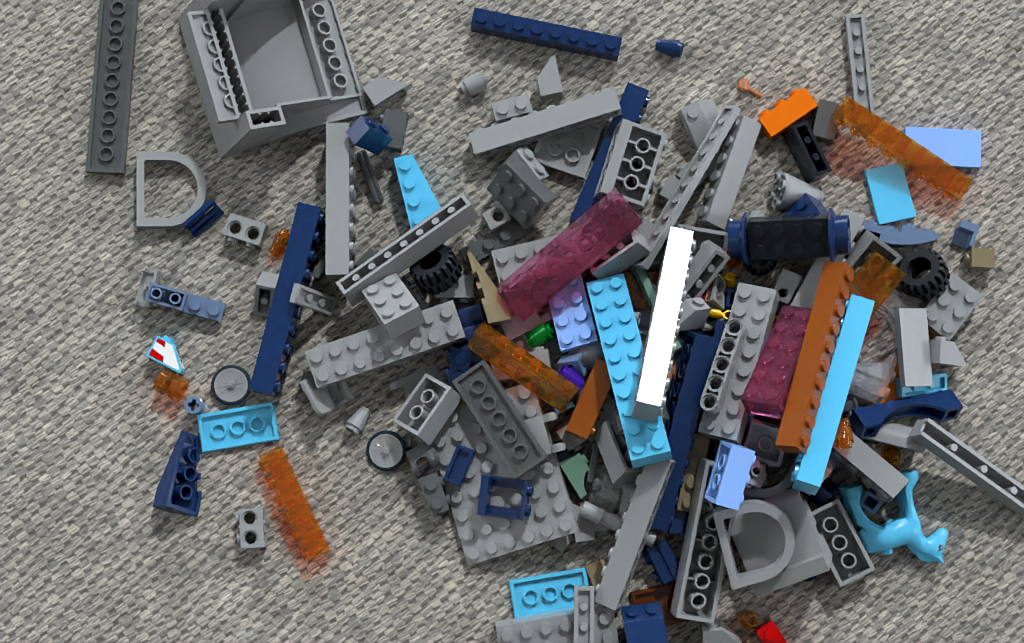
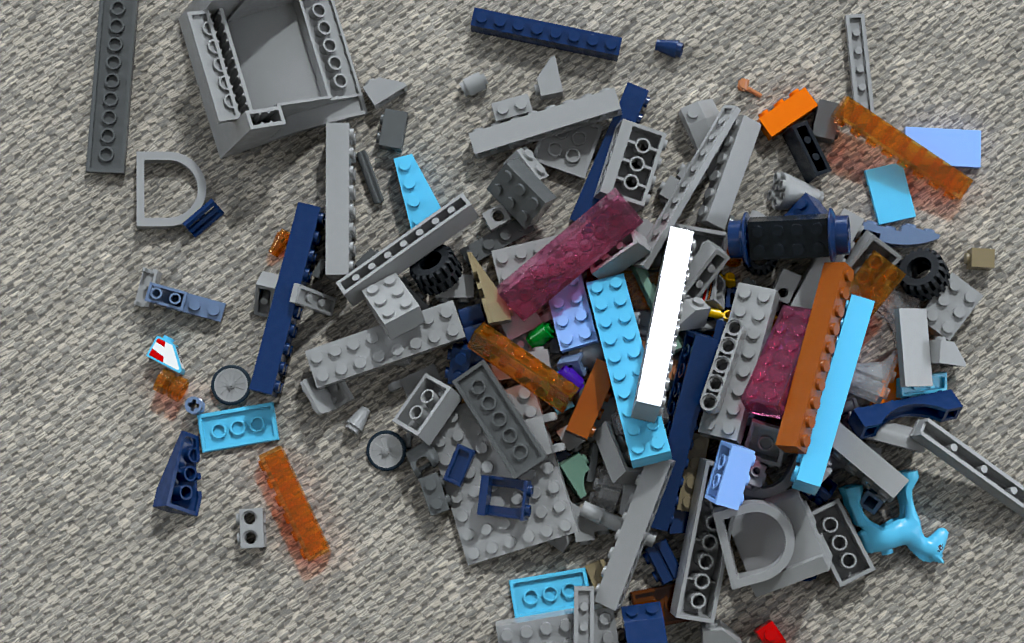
light grey brick [223,213,269,250] -> none
dark blue brick [346,116,393,155] -> none
clear orange cone [740,610,759,630] -> none
clear orange cone [834,418,854,449] -> none
clear orange cone [881,446,901,470] -> none
sand blue panel [950,220,980,250] -> none

